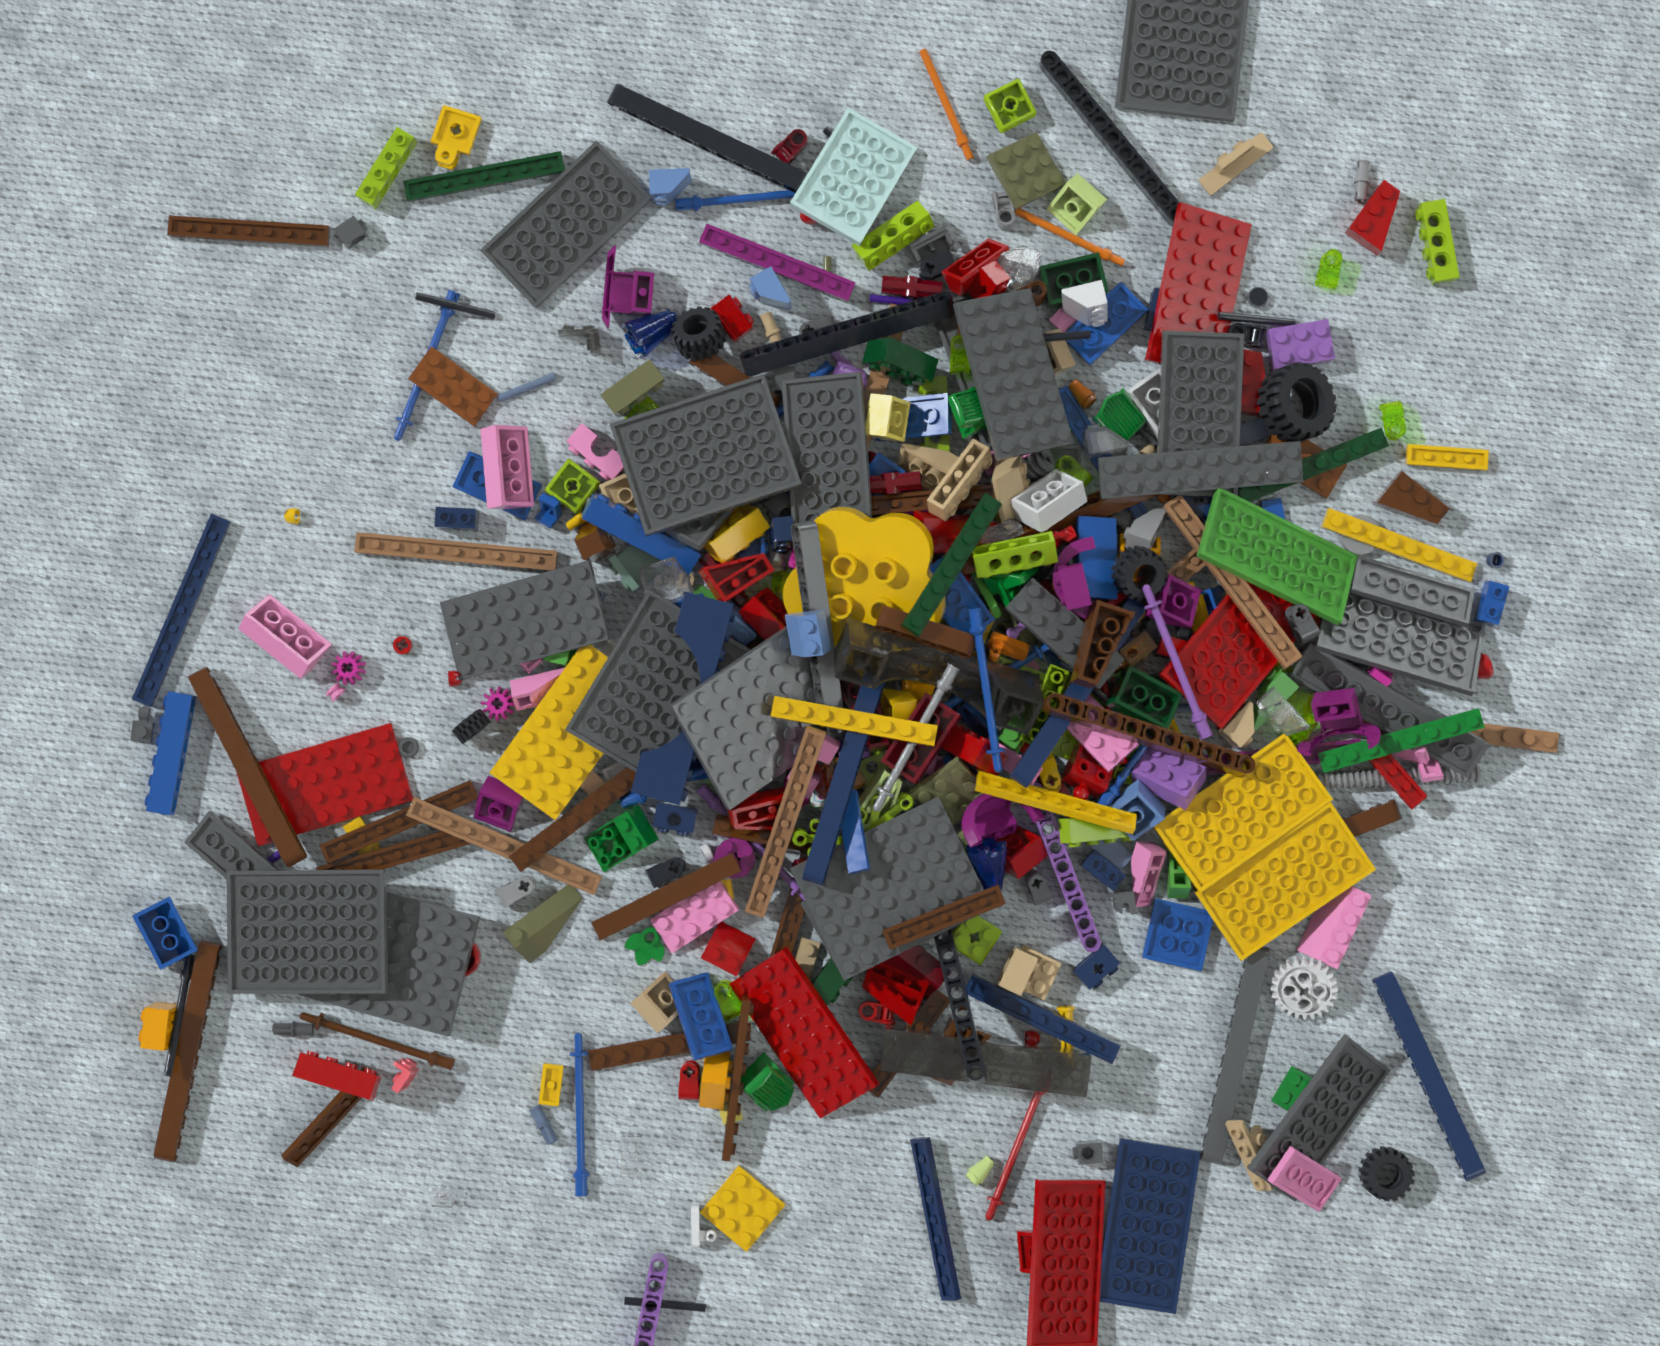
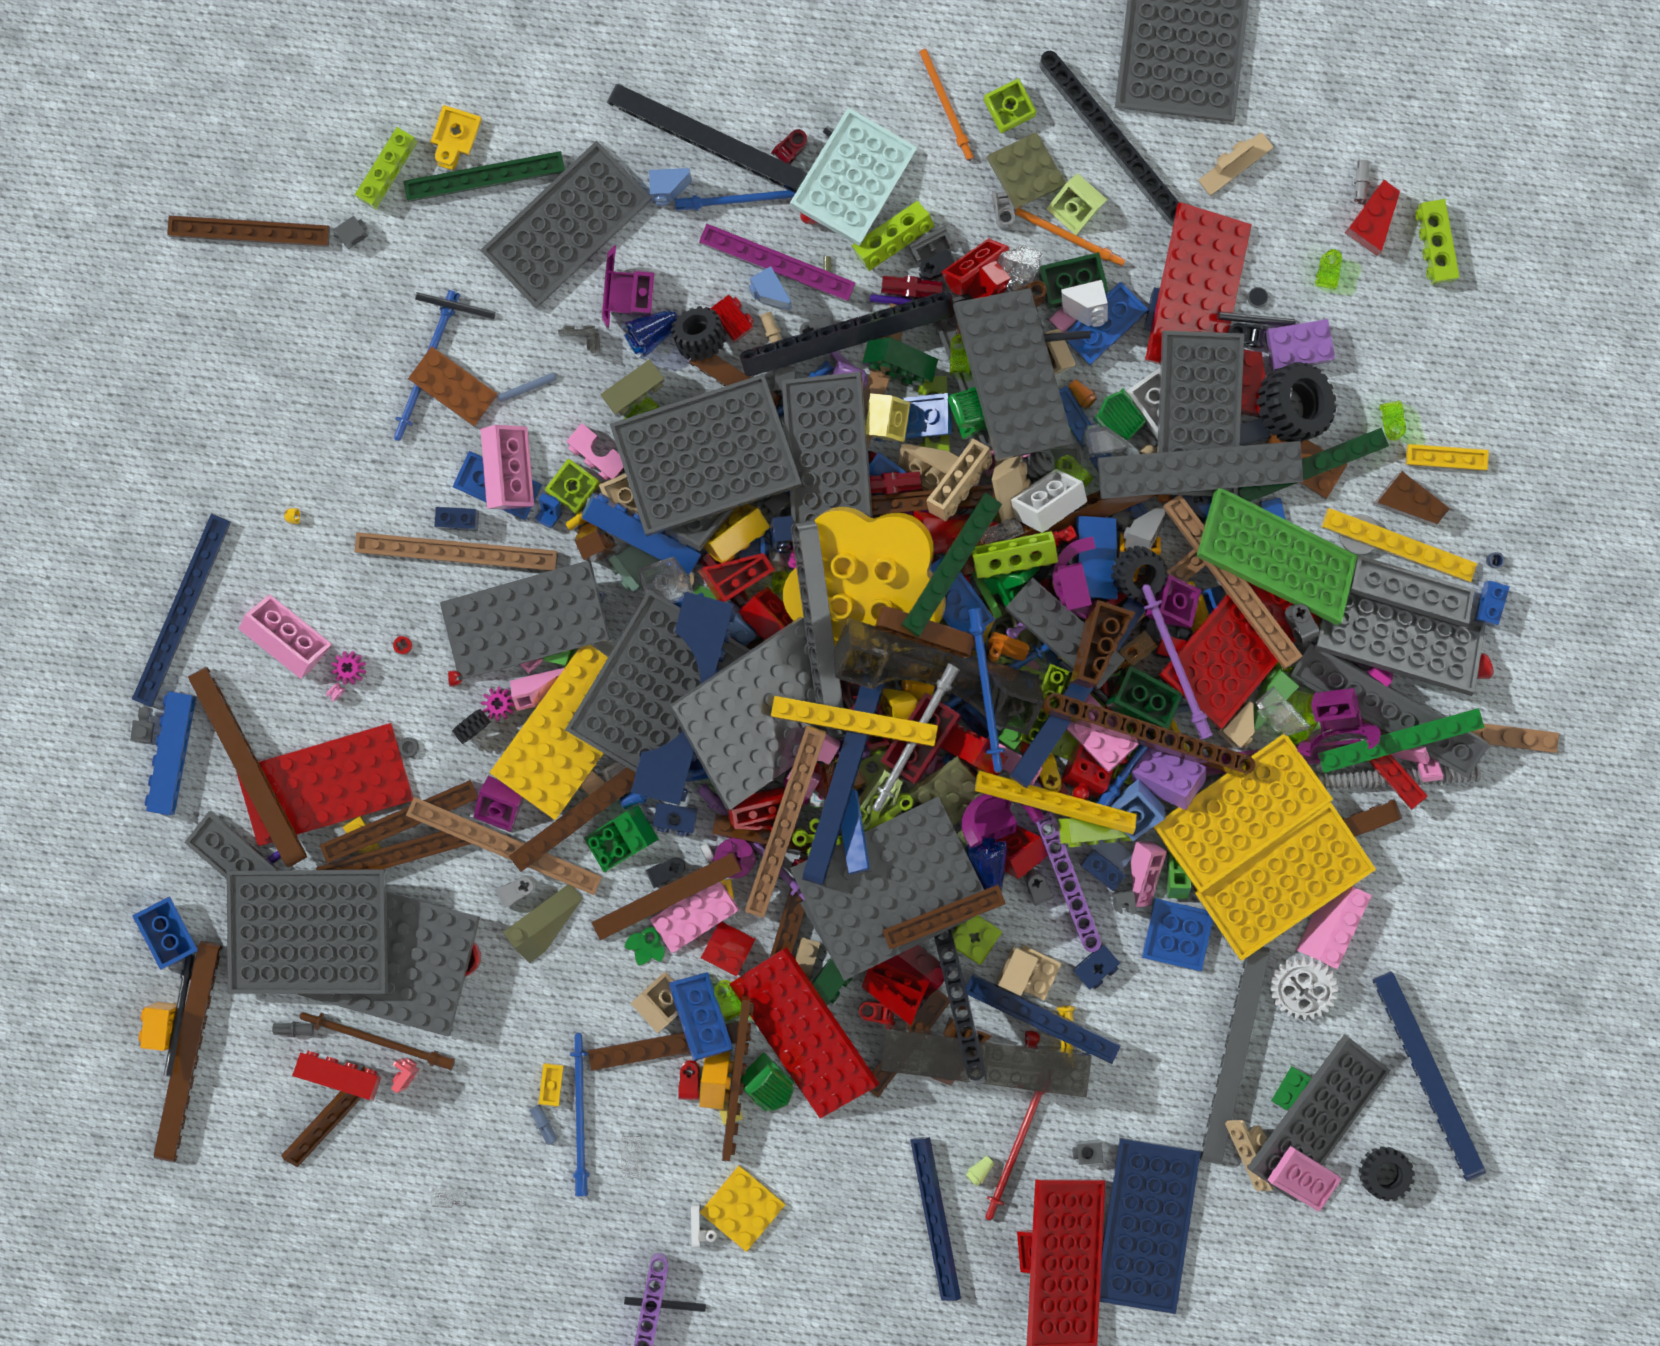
medium blue slope [785,609,831,657] -> none

